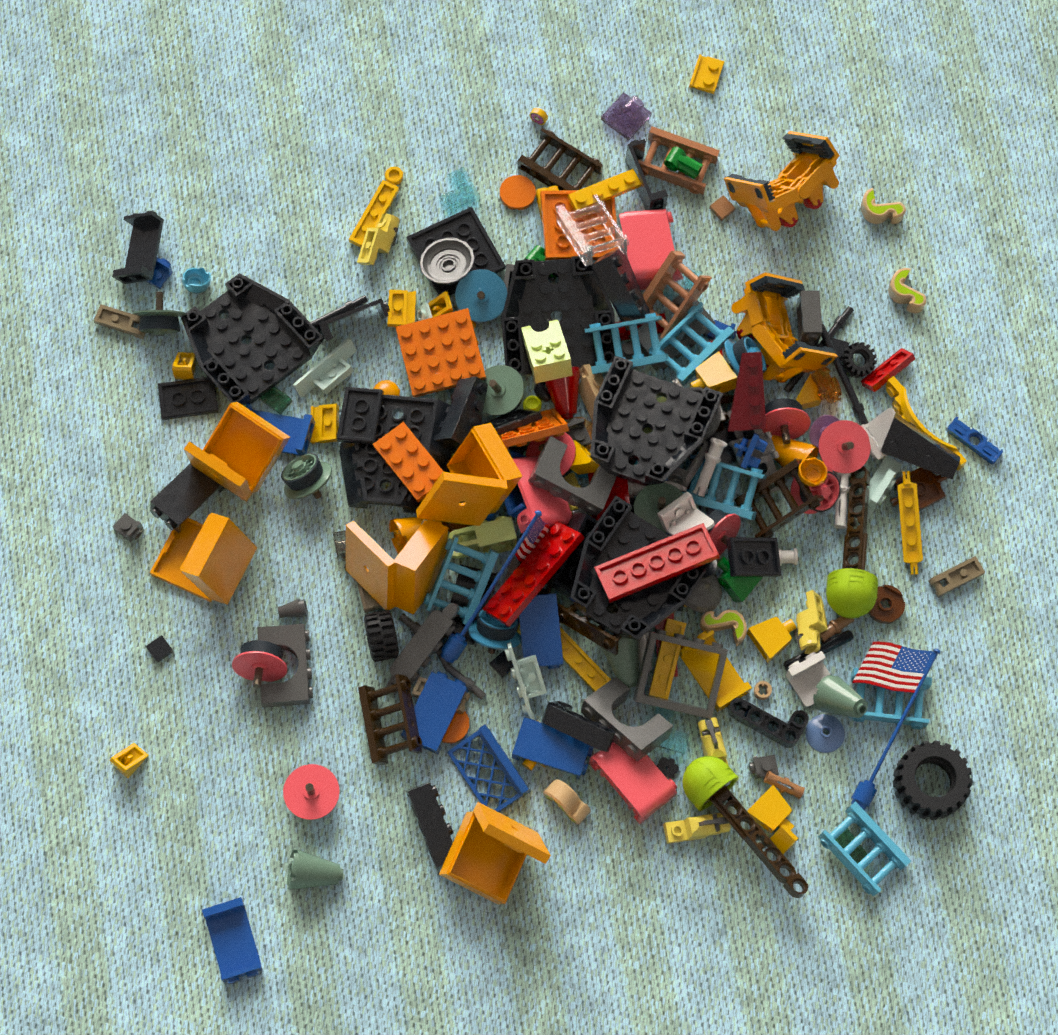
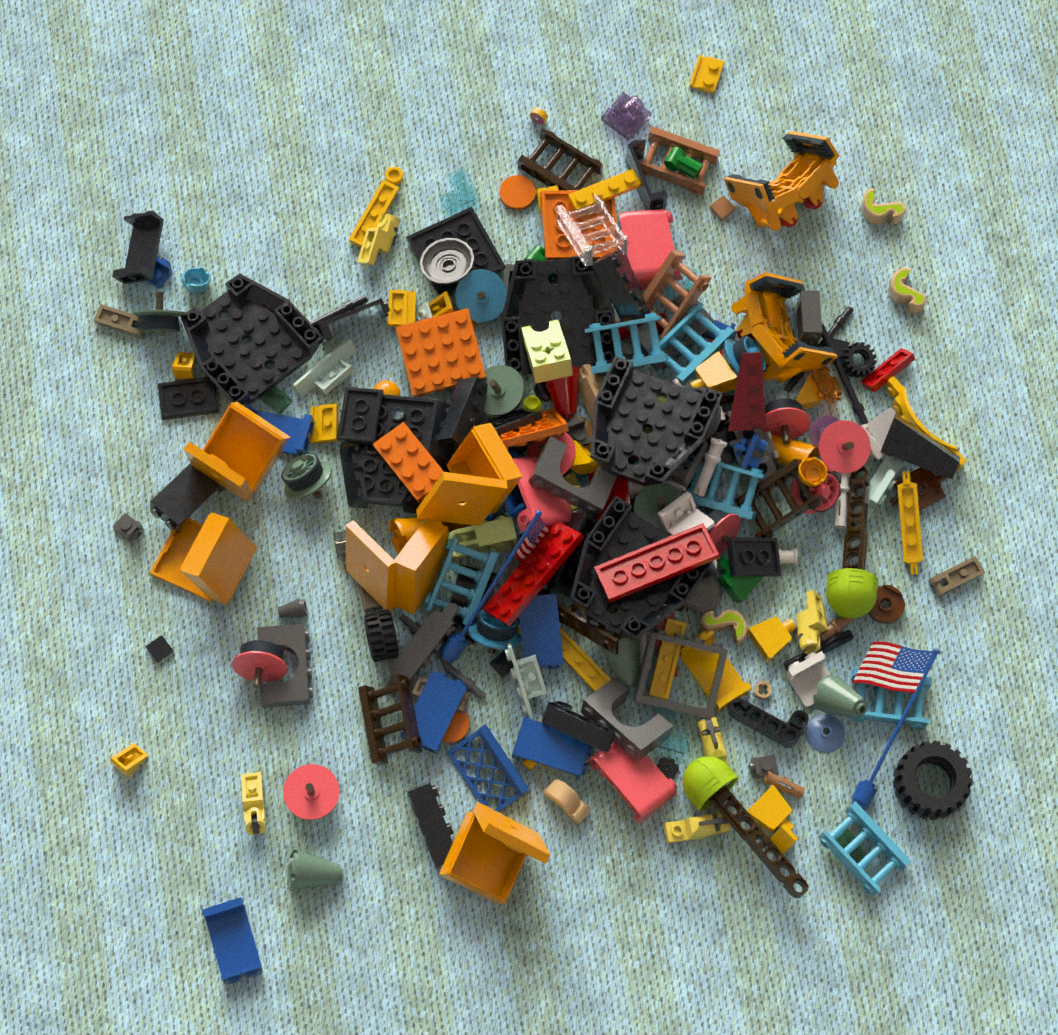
blue piece [946,417,1003,465] -> none
none -> light yellow plate [241,772,266,835]

